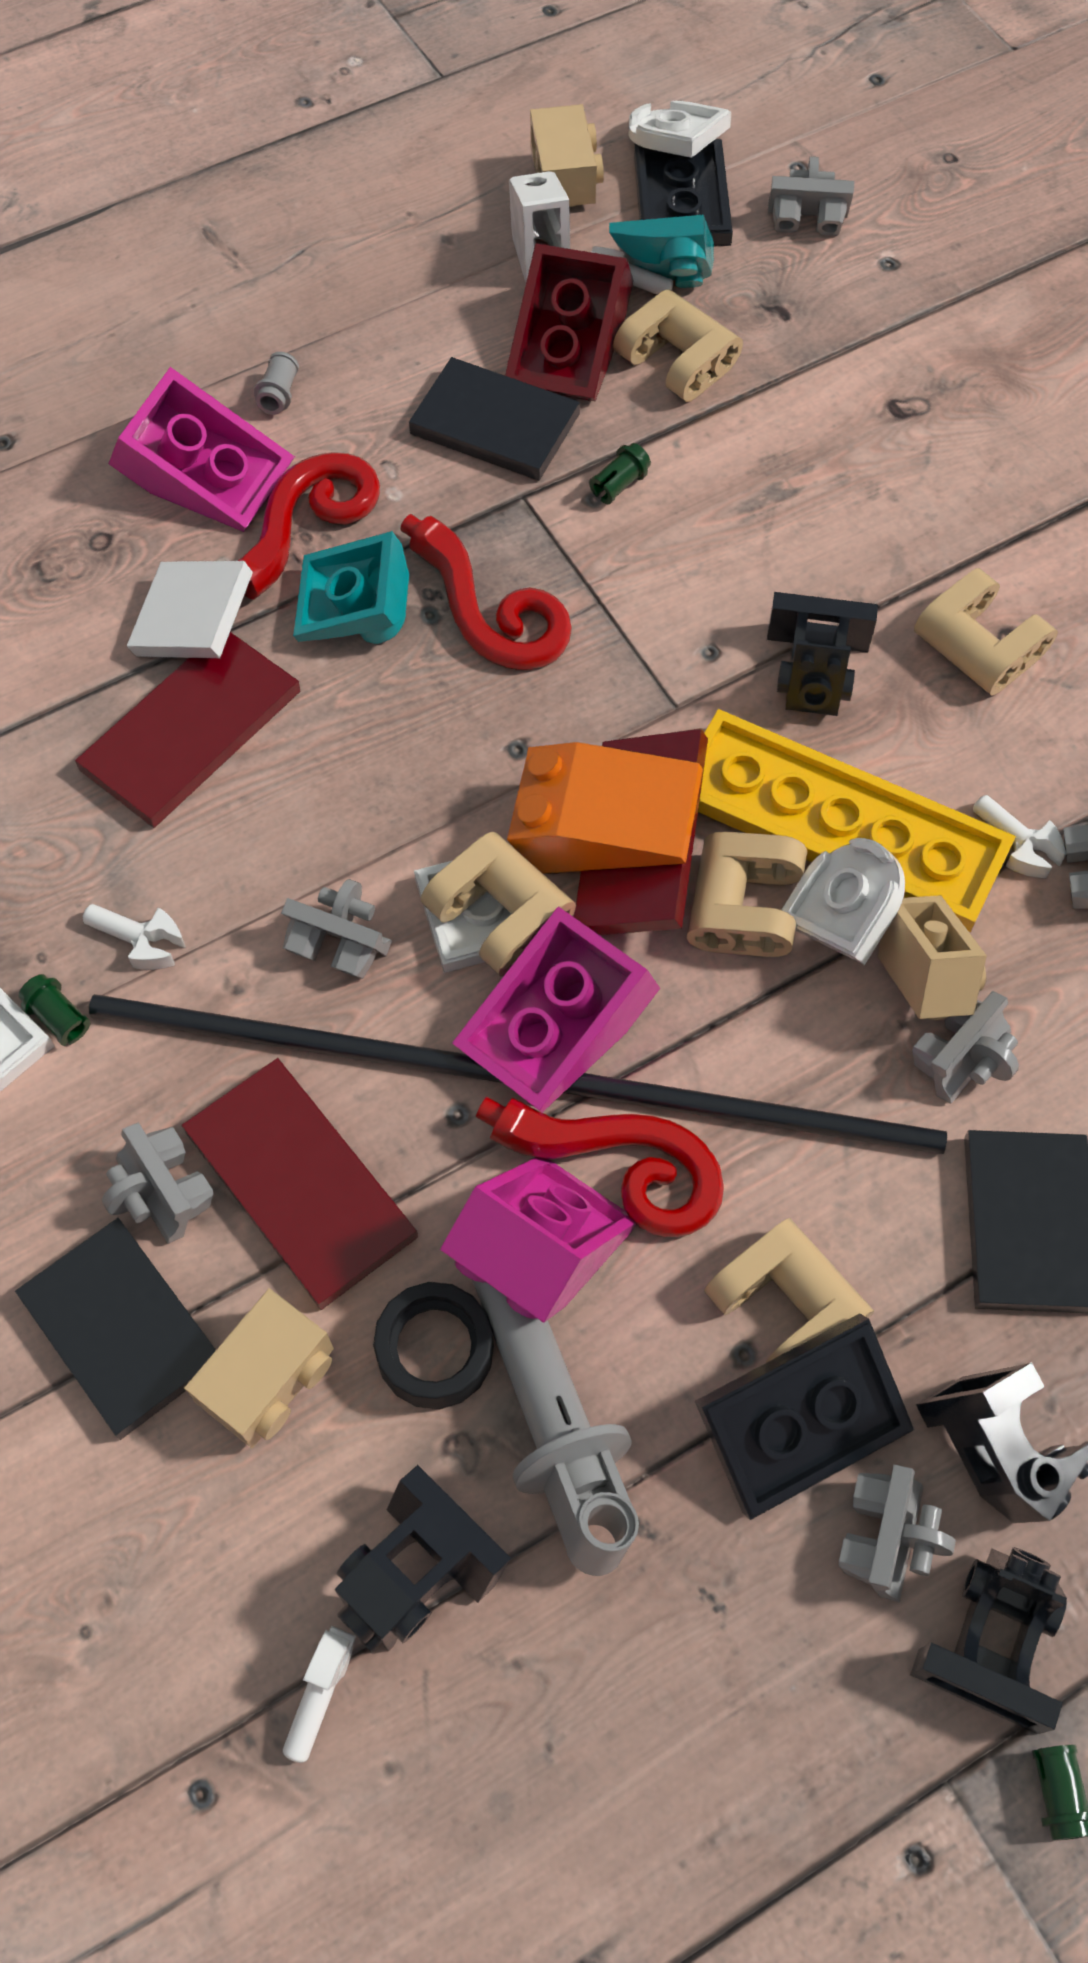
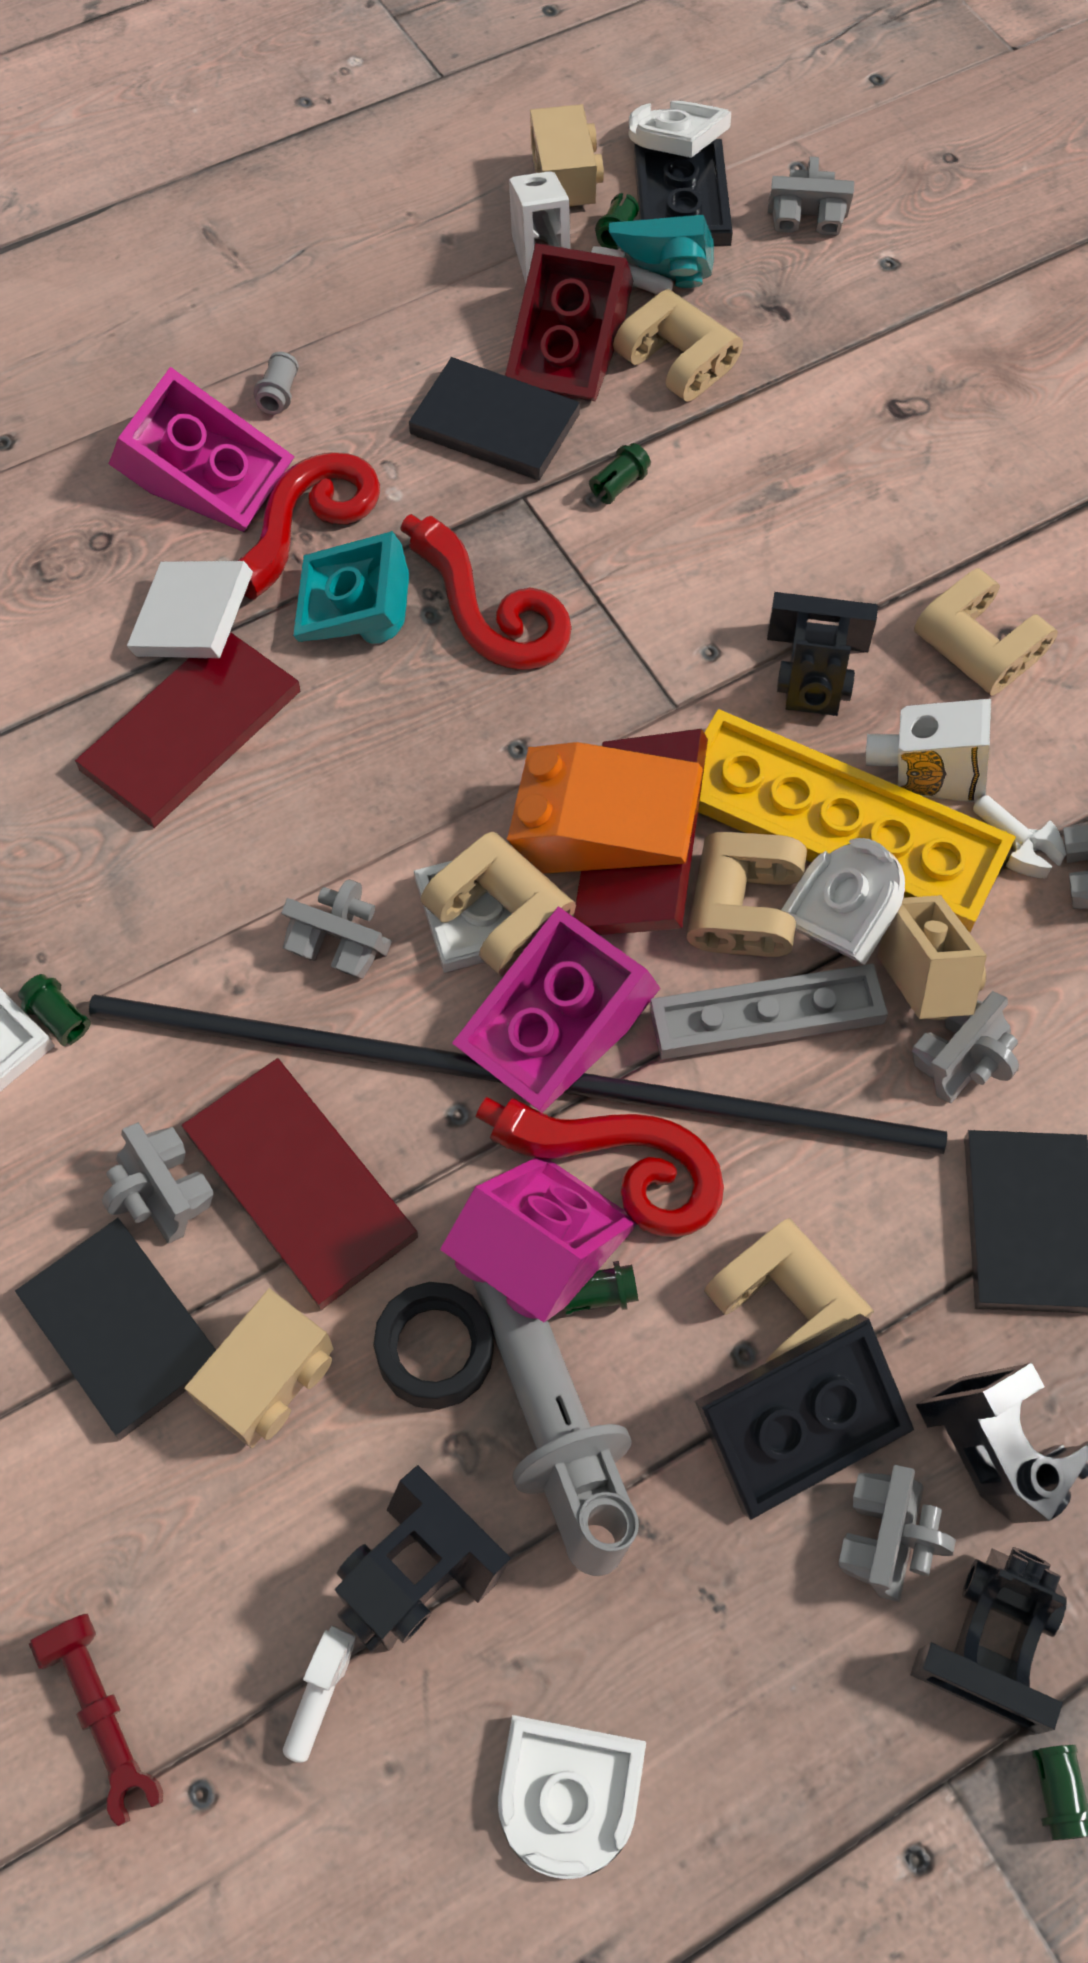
white bar [83,904,186,970] -> none
none -> dark red piece [29,1614,163,1826]
none -> white tile [498,1715,646,1879]
none -> dark green pin [565,1261,639,1315]
none -> dark green pin [595,193,639,250]
none -> light grey plate [649,964,888,1060]
none -> white torso [866,699,991,802]

